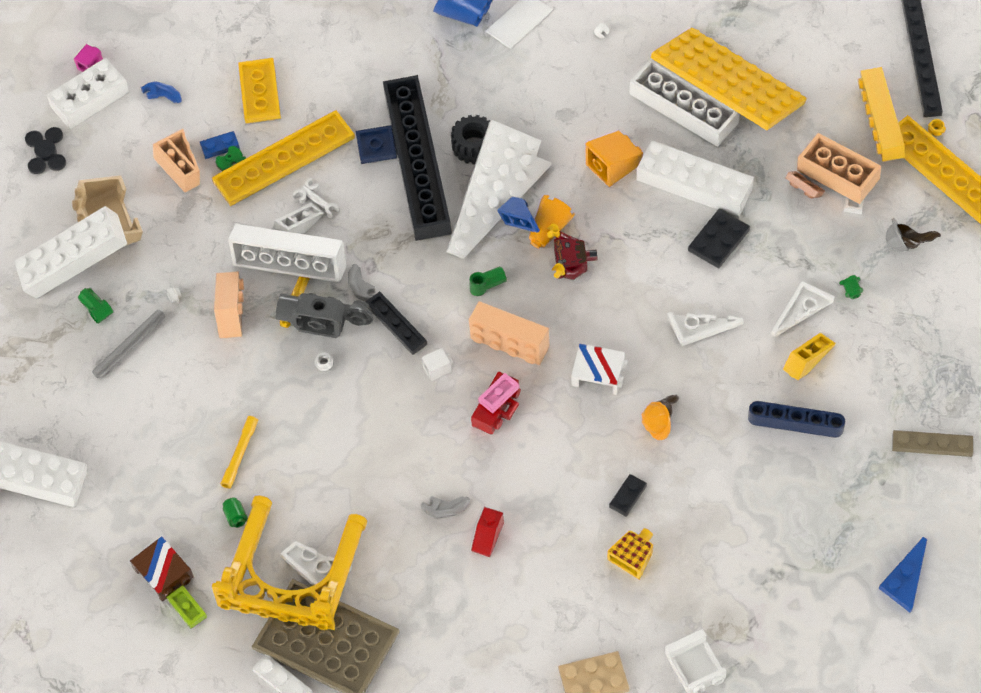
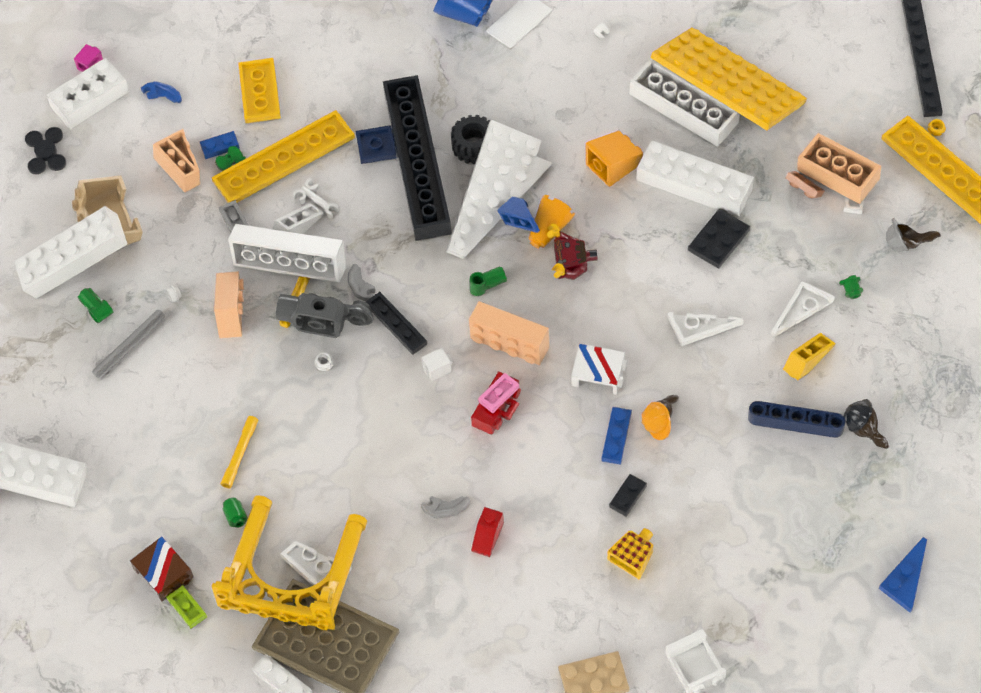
yellow brick [858,67,905,161] -> none
dark tan plate [892,430,973,457] -> none
none -> light grey plate [218,200,249,233]
none -> blue plate [602,407,632,465]
none -> piece [844,399,889,449]

